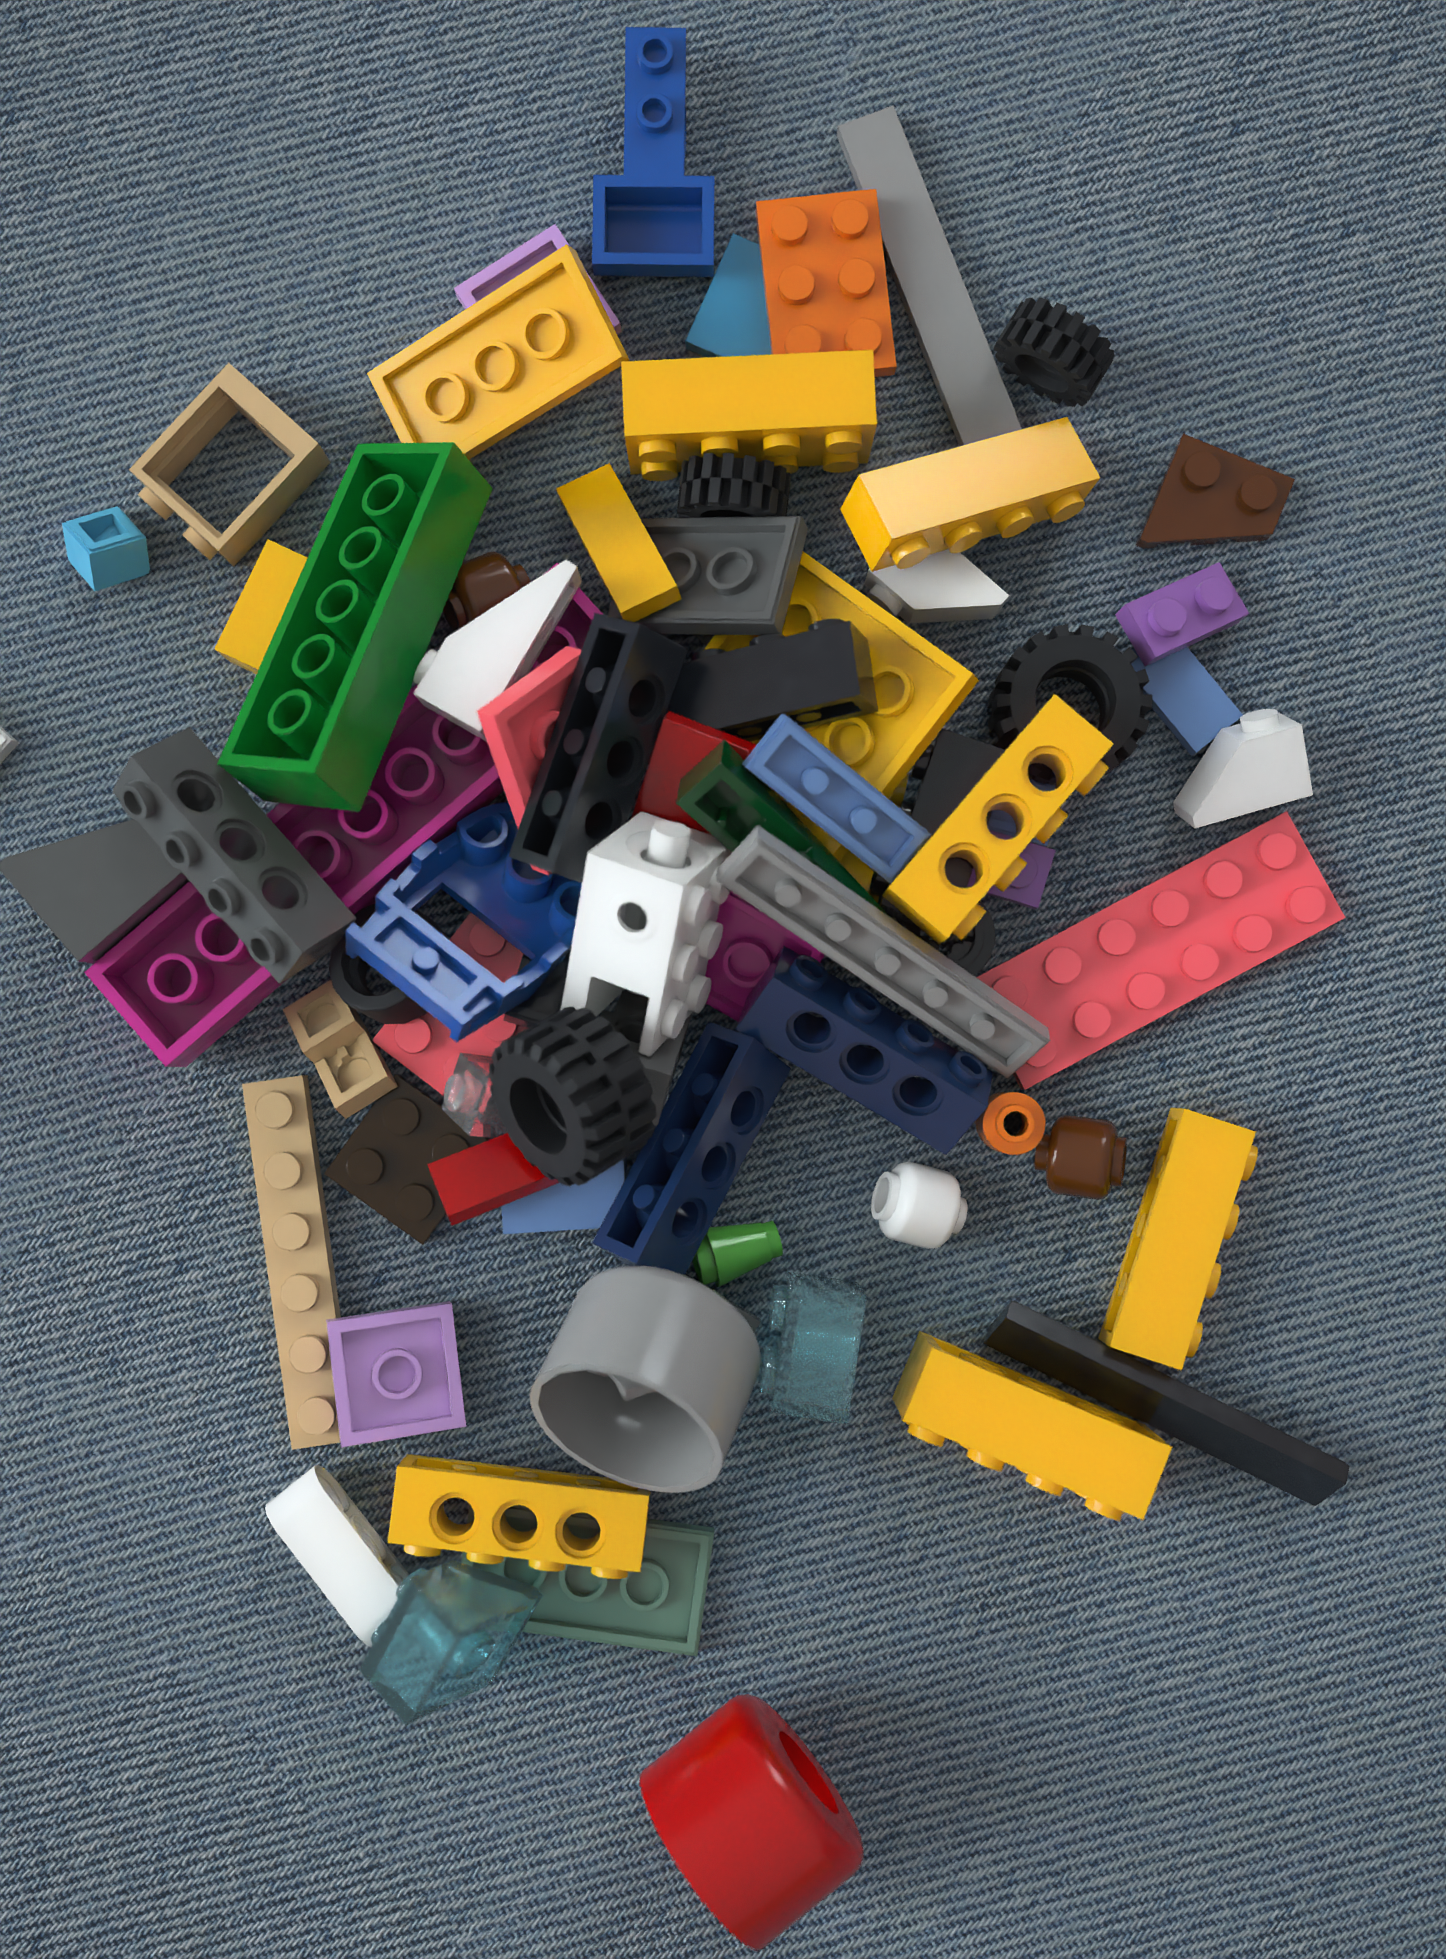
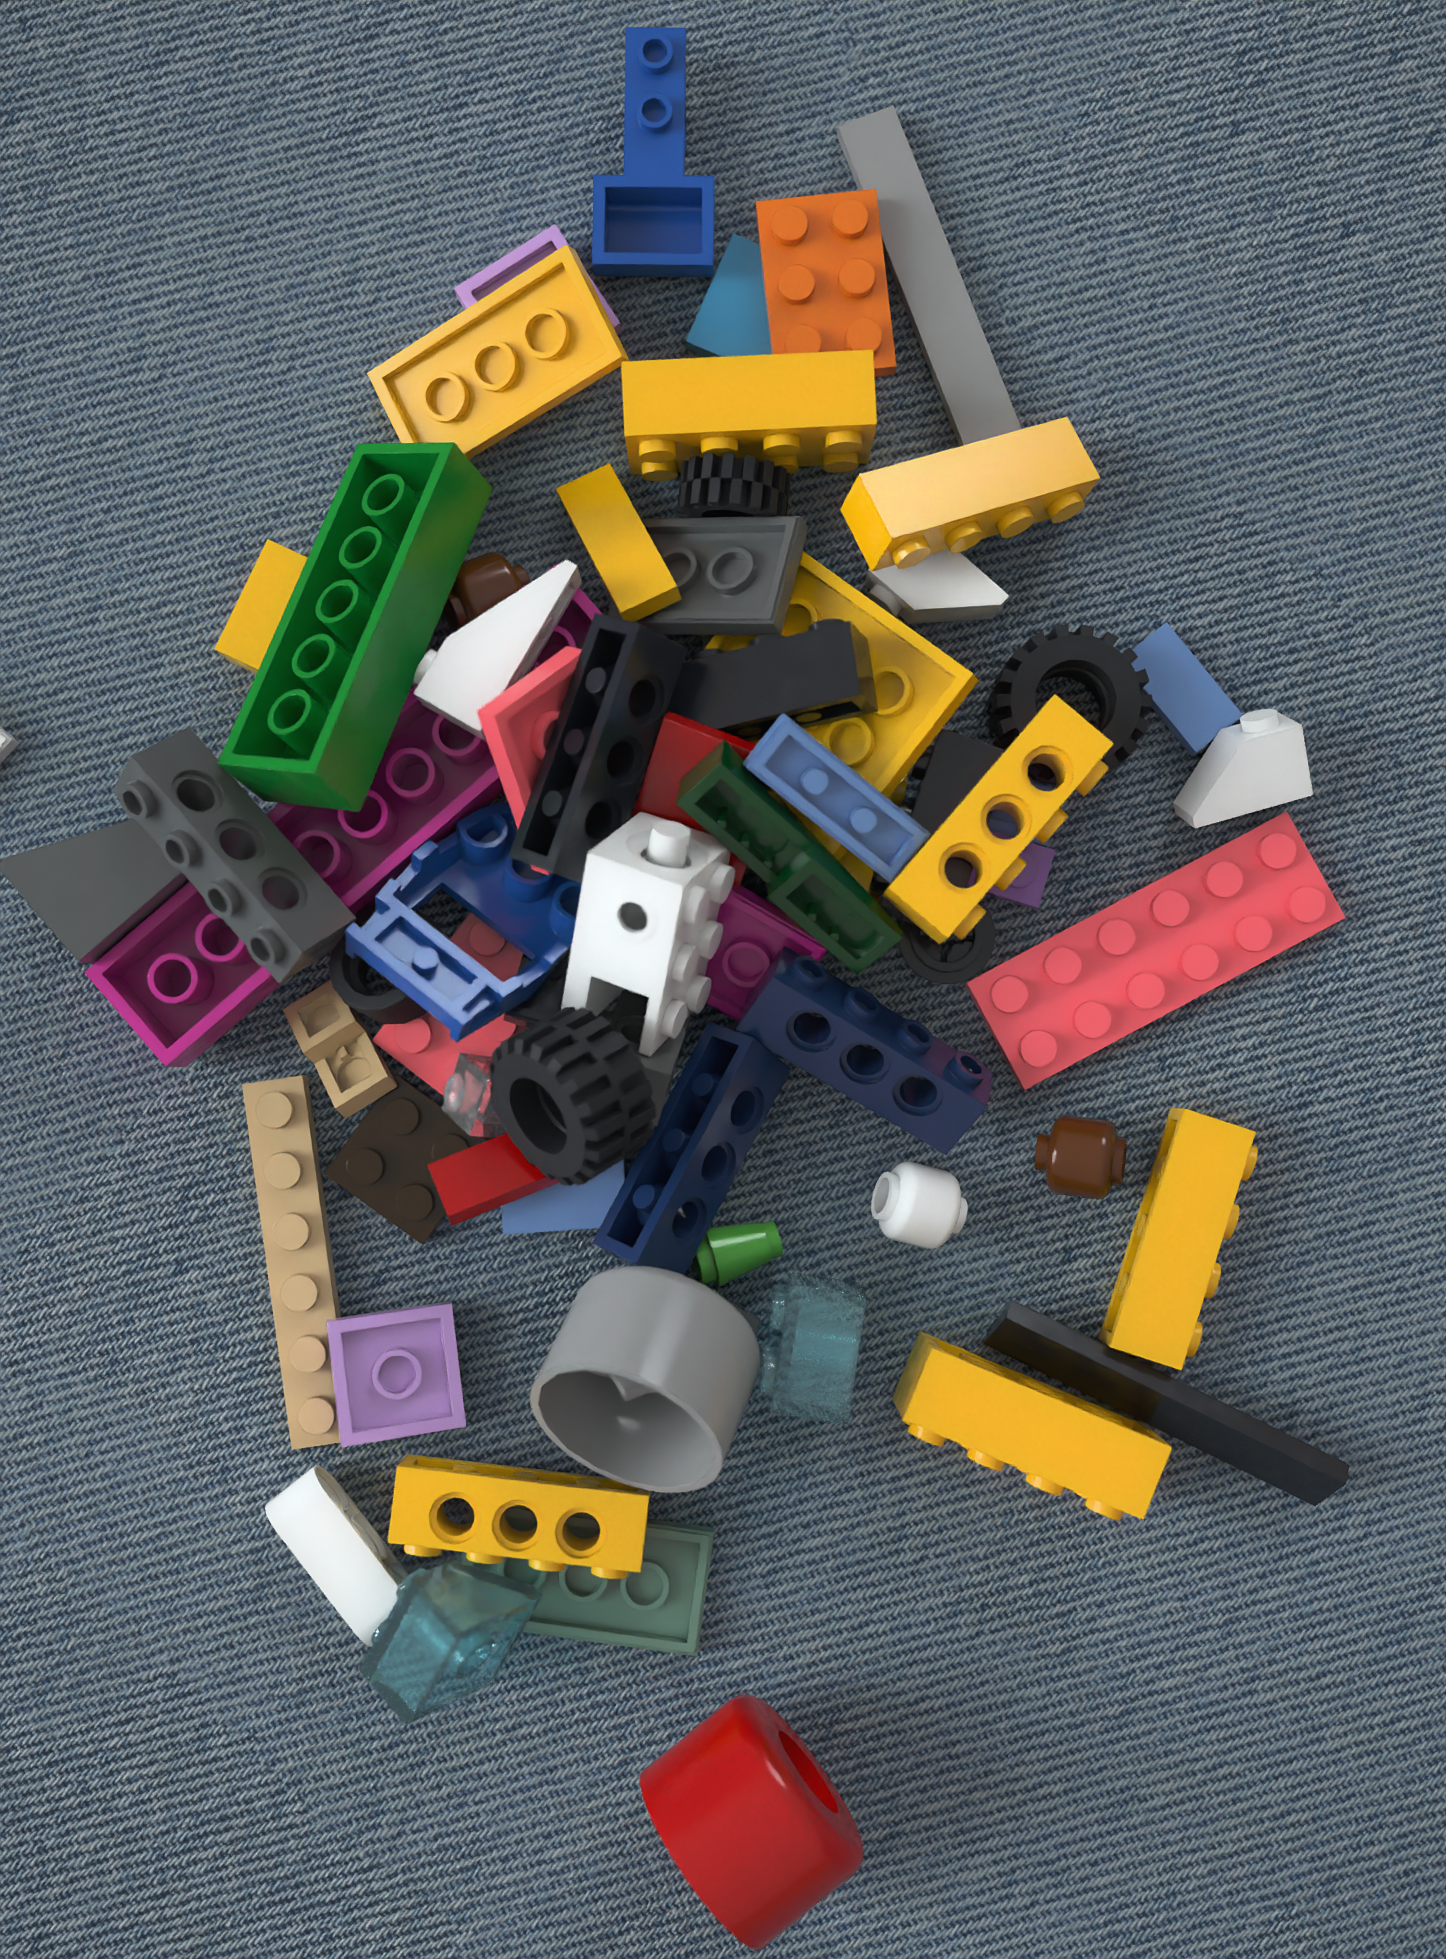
medium azure slope [62,506,150,591] -> none
tan window [129,363,331,567] -> none
light grey tile [716,826,1050,1079] -> none
orange brick [975,1092,1045,1155] -> none
black tyre [994,297,1115,407] -> none
medium lavender plate [1115,562,1249,666] -> none
reddish brown wing [1135,434,1295,549] -> none

